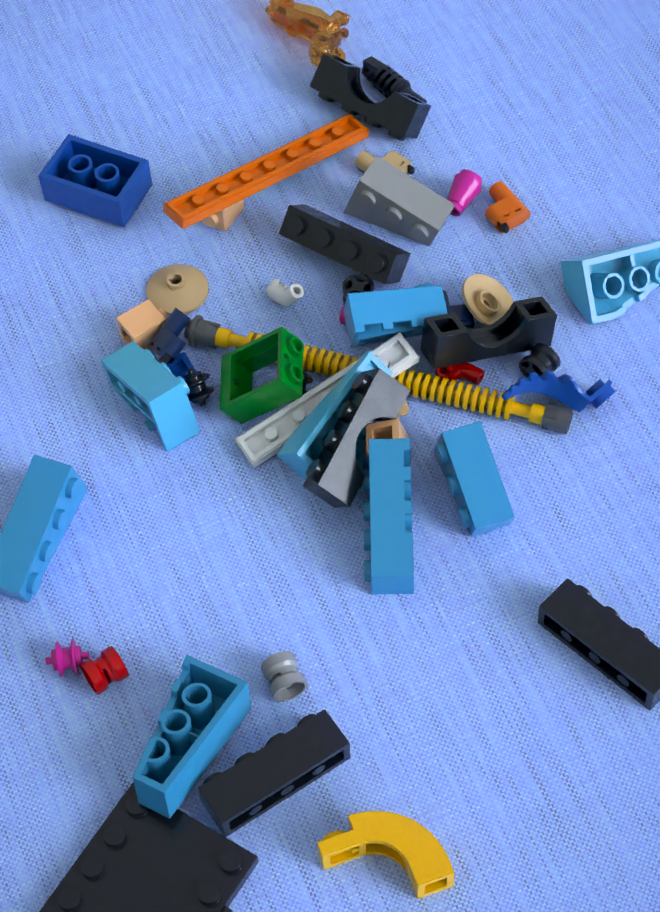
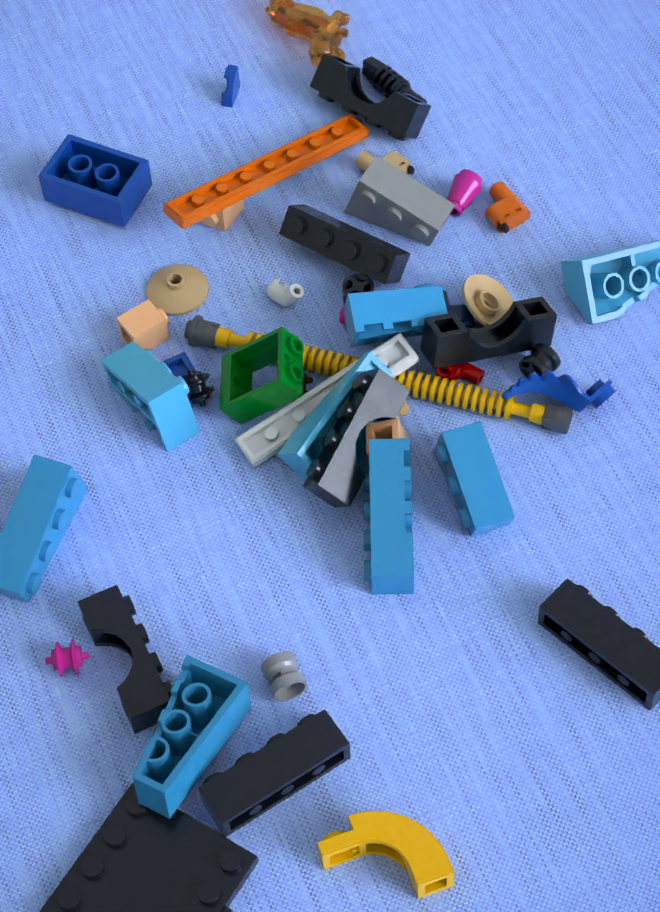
red wheel [79,646,129,695] -> none
dark blue piece [147,307,191,365] -> none
none -> black arch [77,585,172,734]
none -> blue tile [222,65,240,108]

